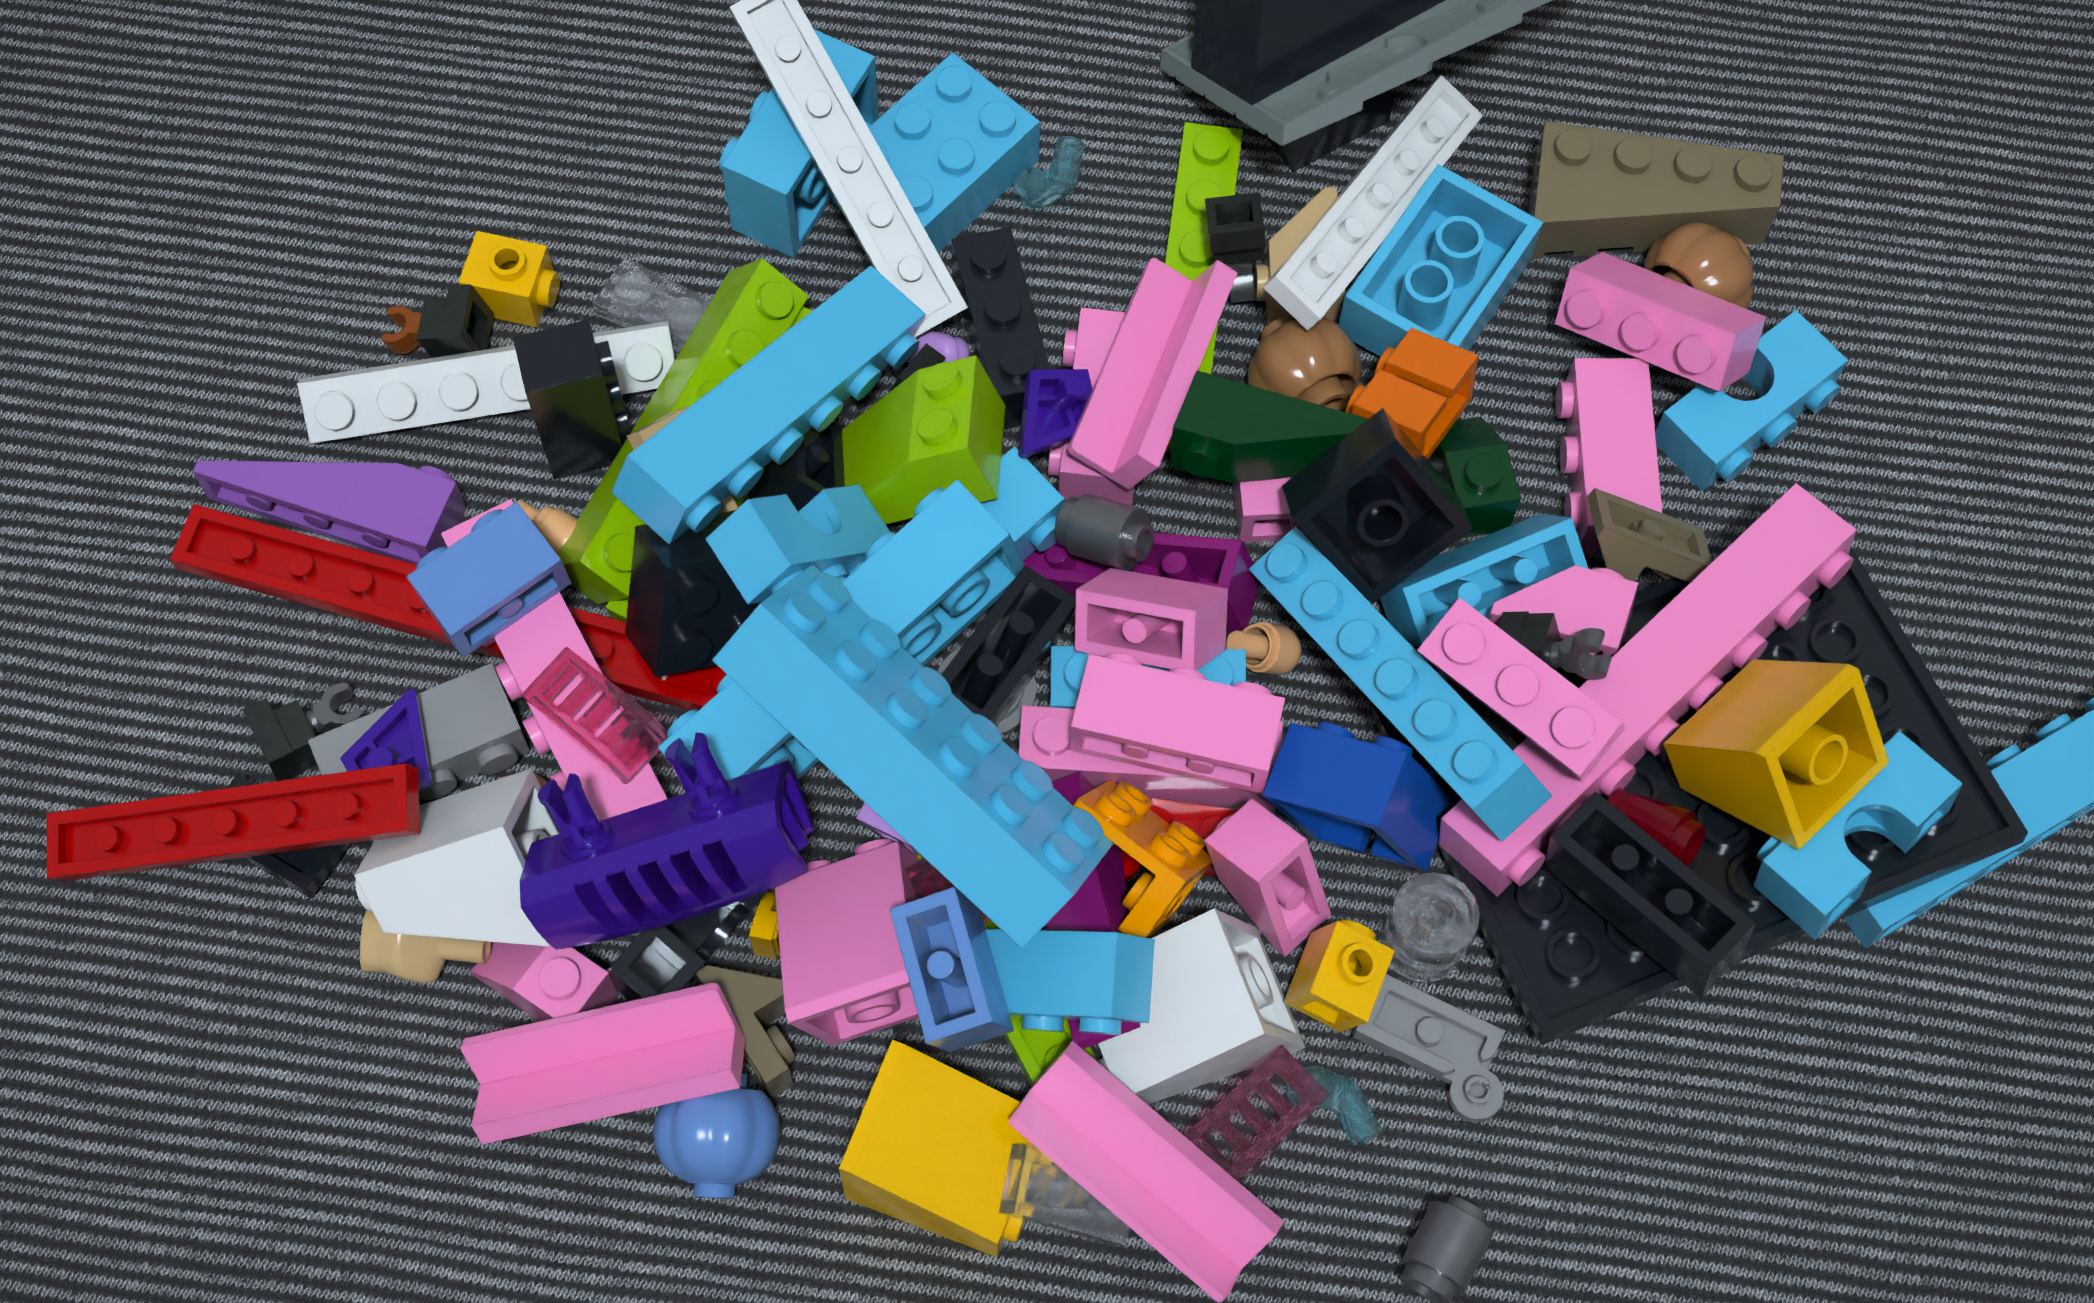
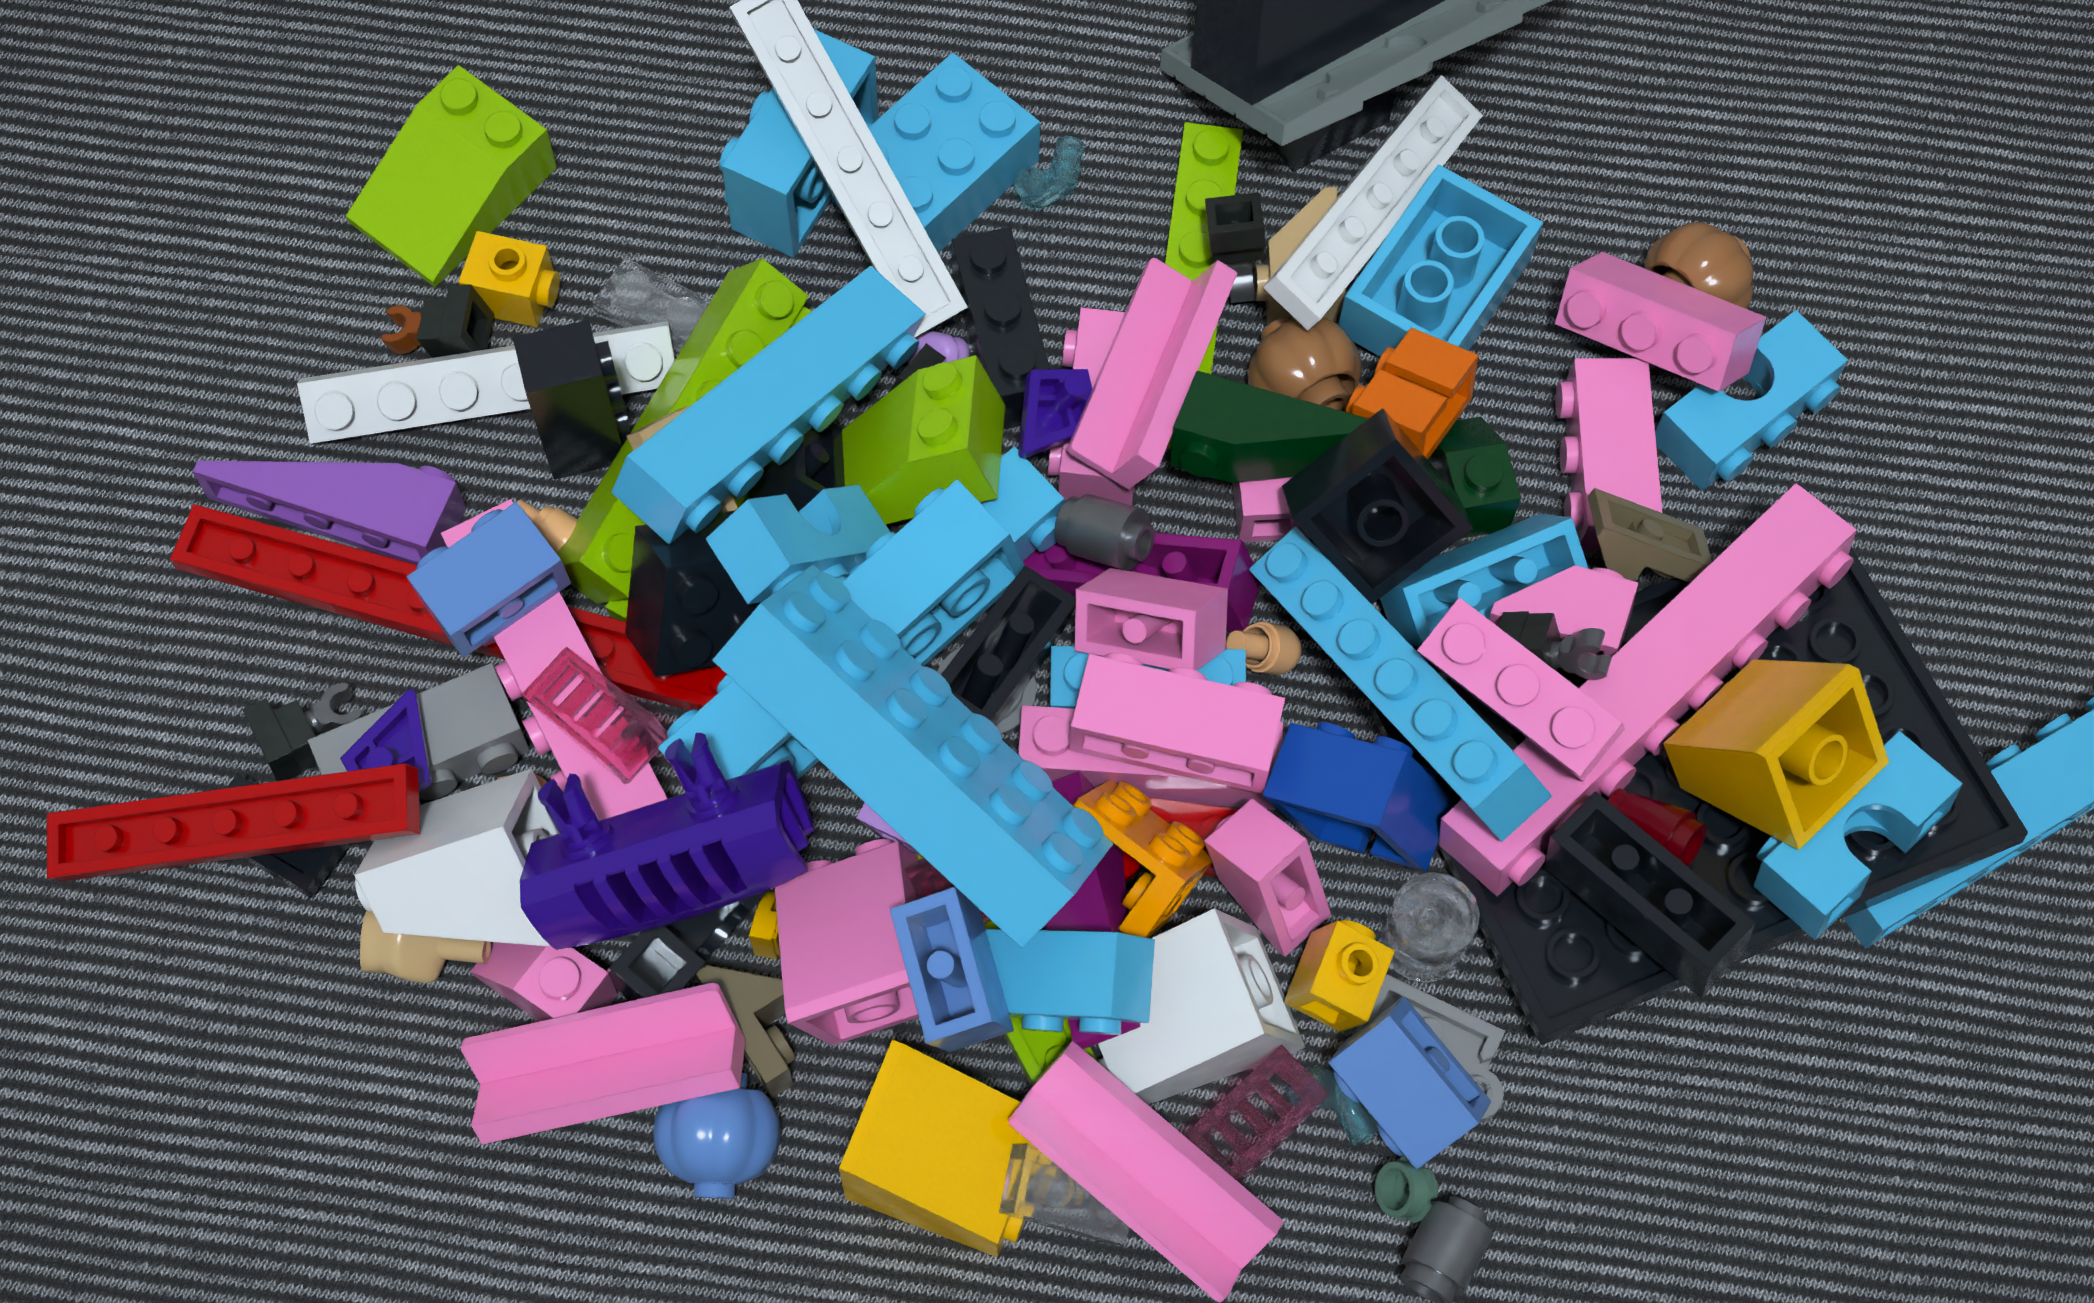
dark tan wedge [1527,121,1784,260] -> none
none -> lime slope [346,65,557,287]
none -> medium blue brick [1328,996,1492,1170]
none -> sand green plate [1375,1155,1438,1223]

